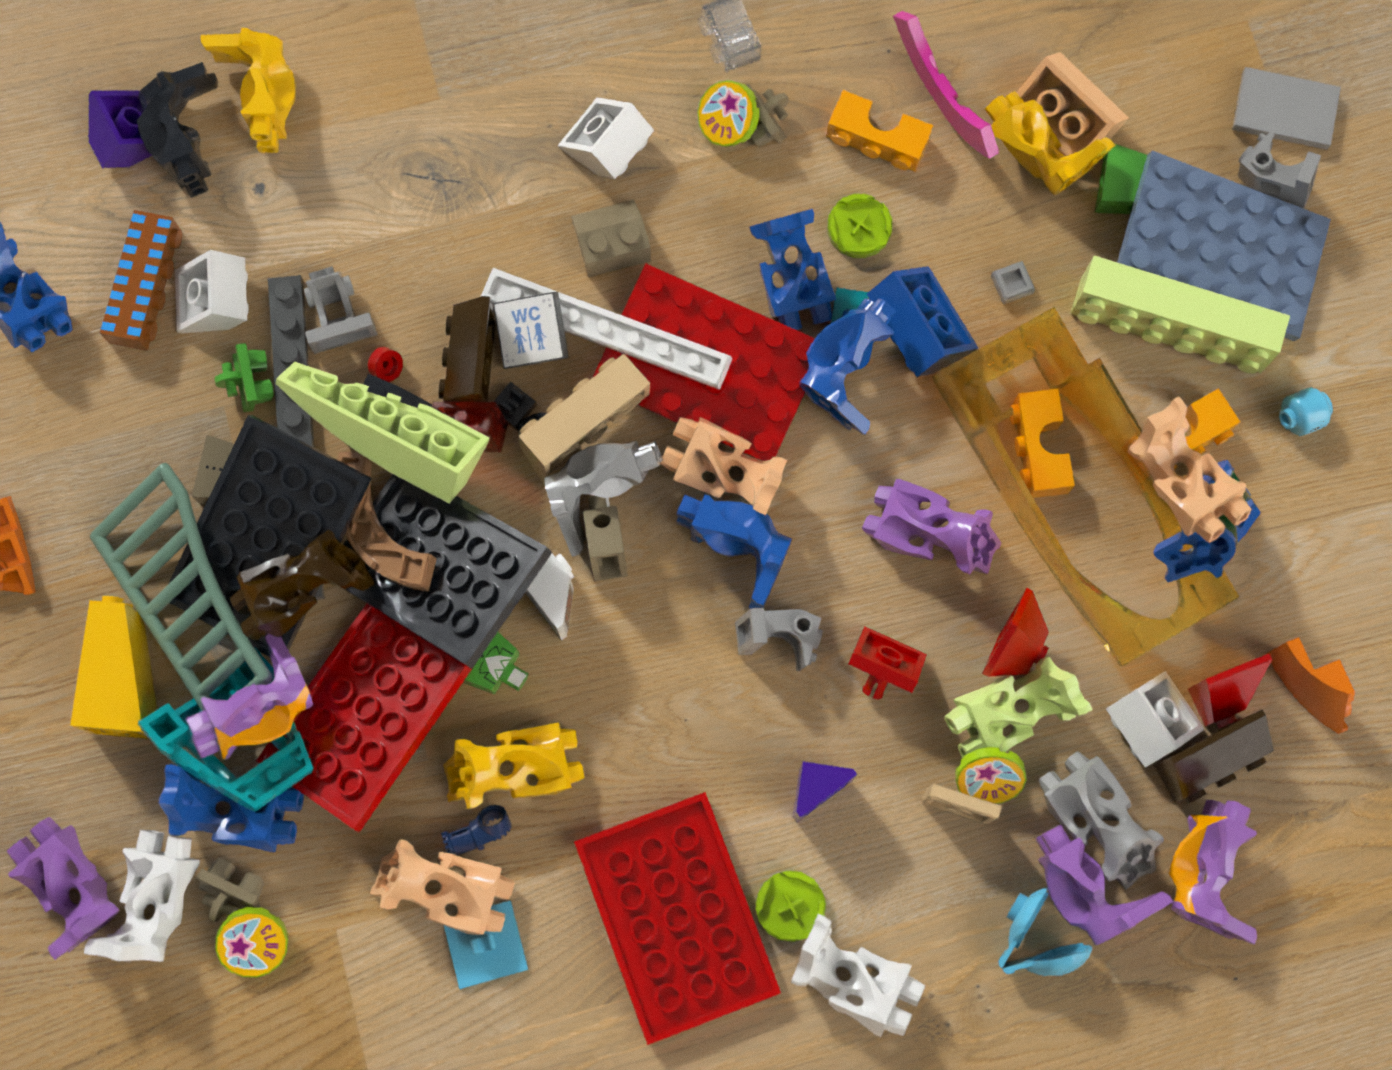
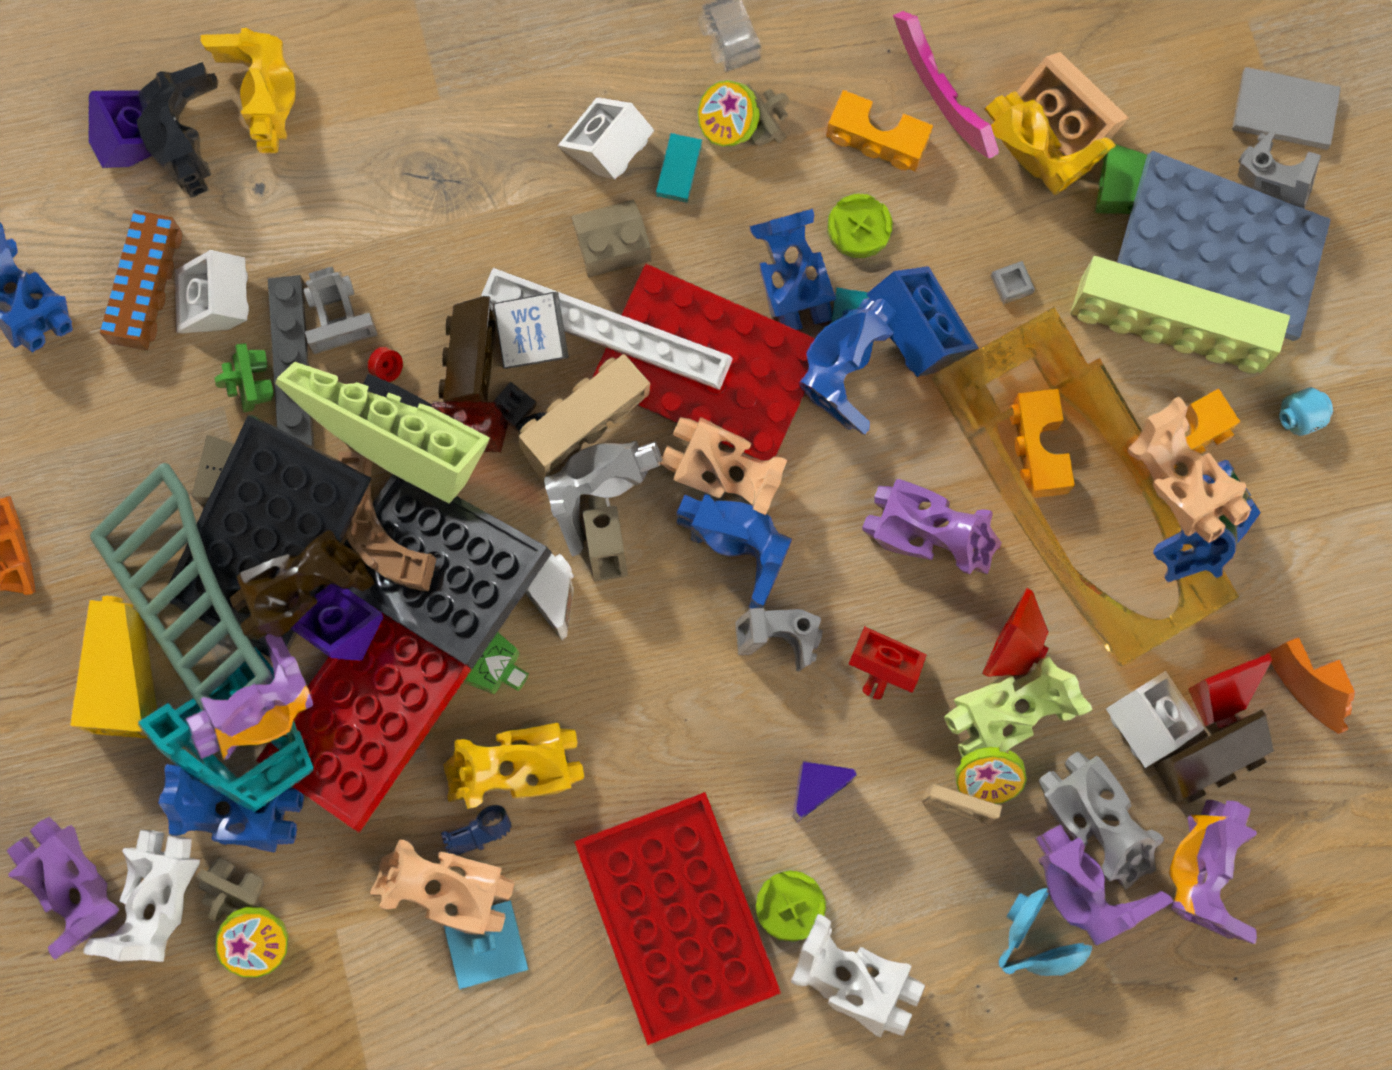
none -> dark purple slope [291,584,383,661]
none -> teal tile [656,133,702,203]

